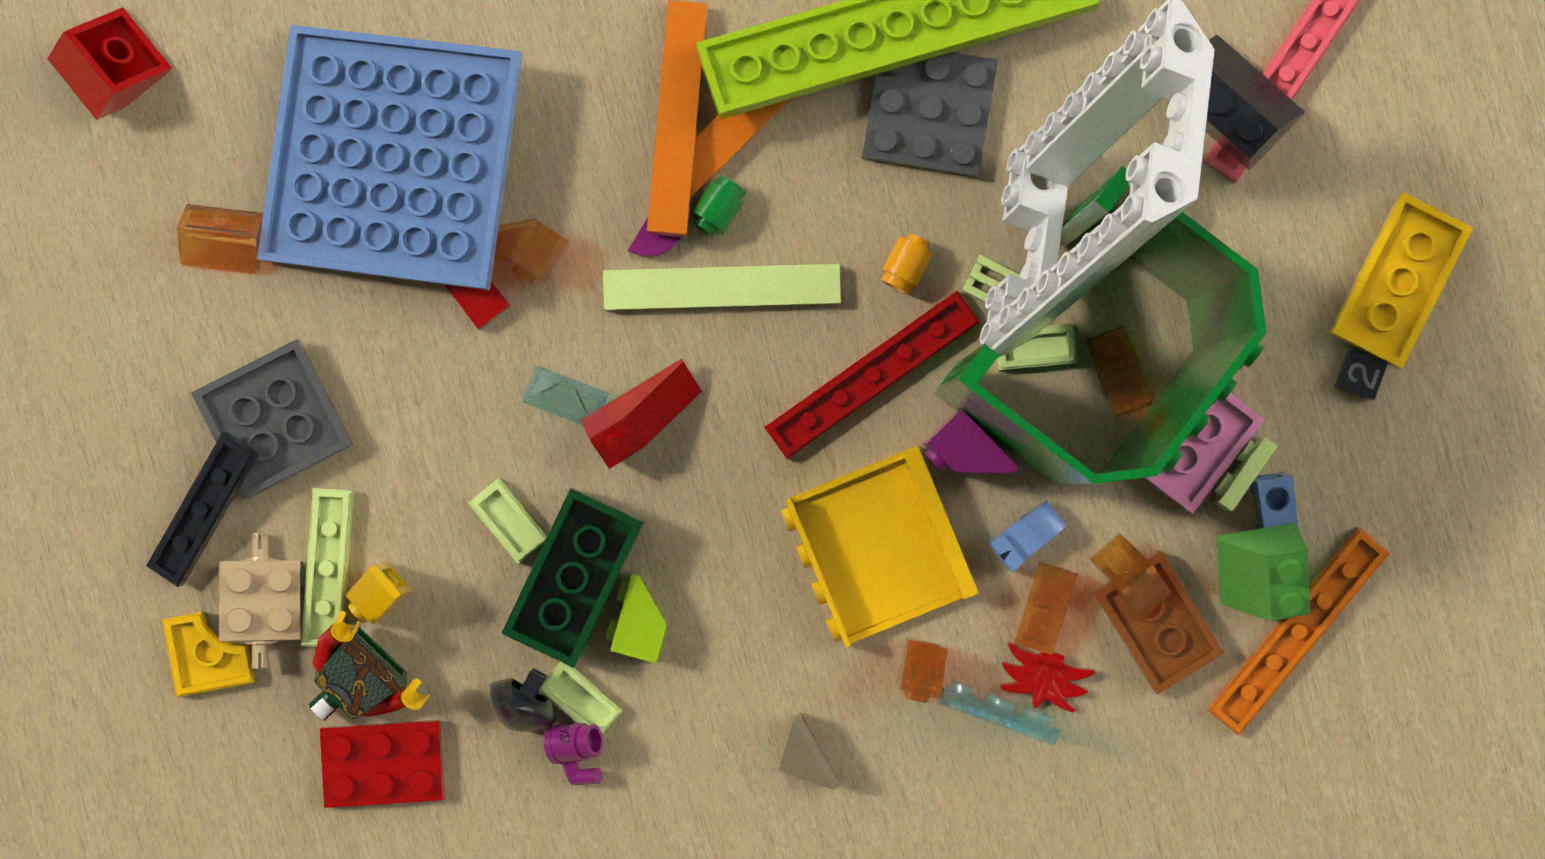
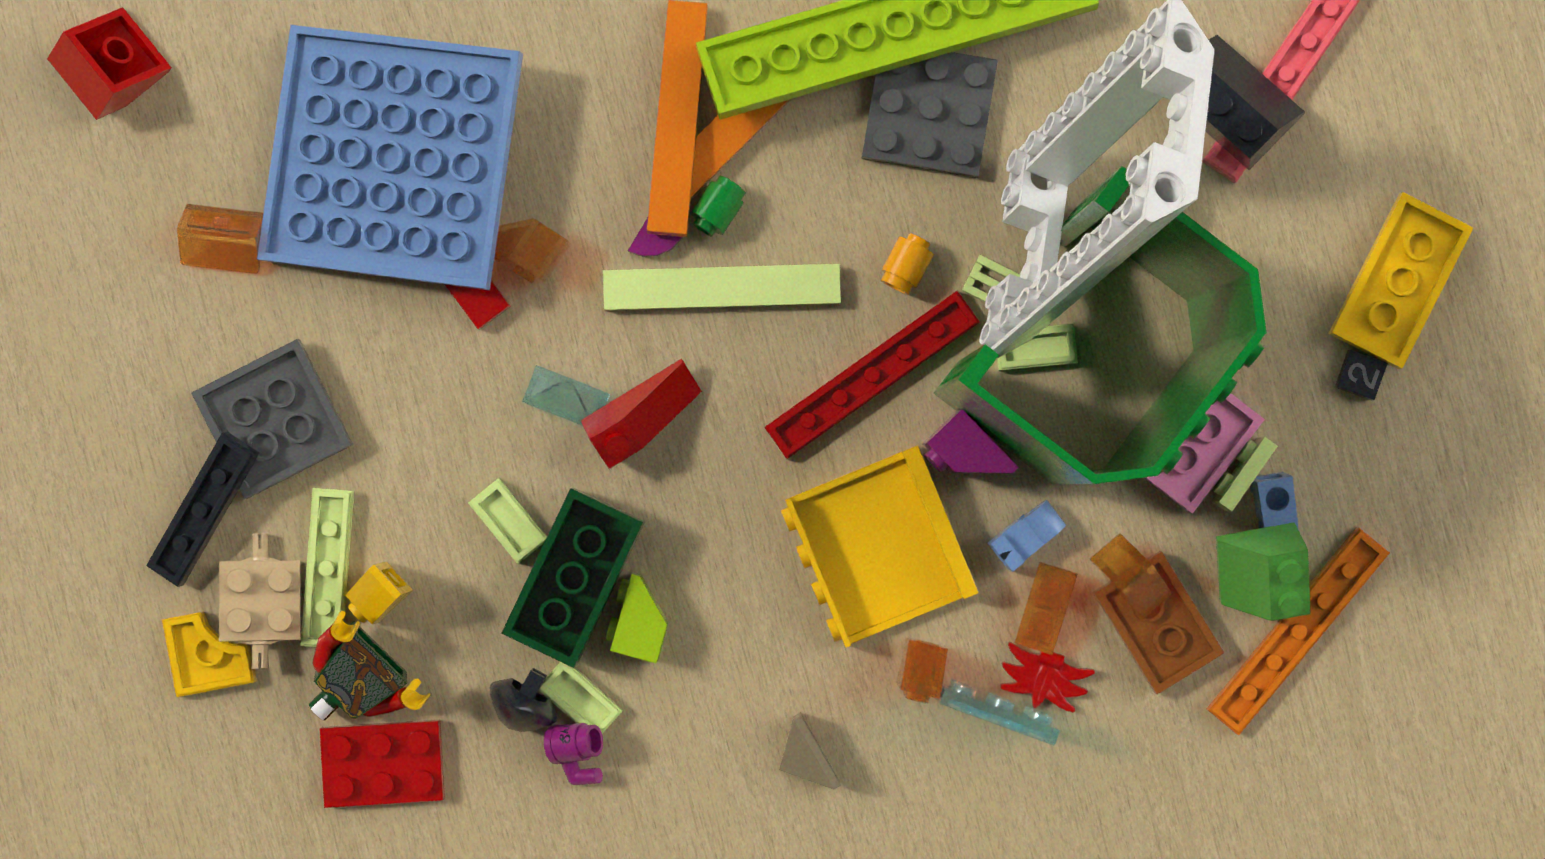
clear orange slope [1087,326,1152,419] -> none

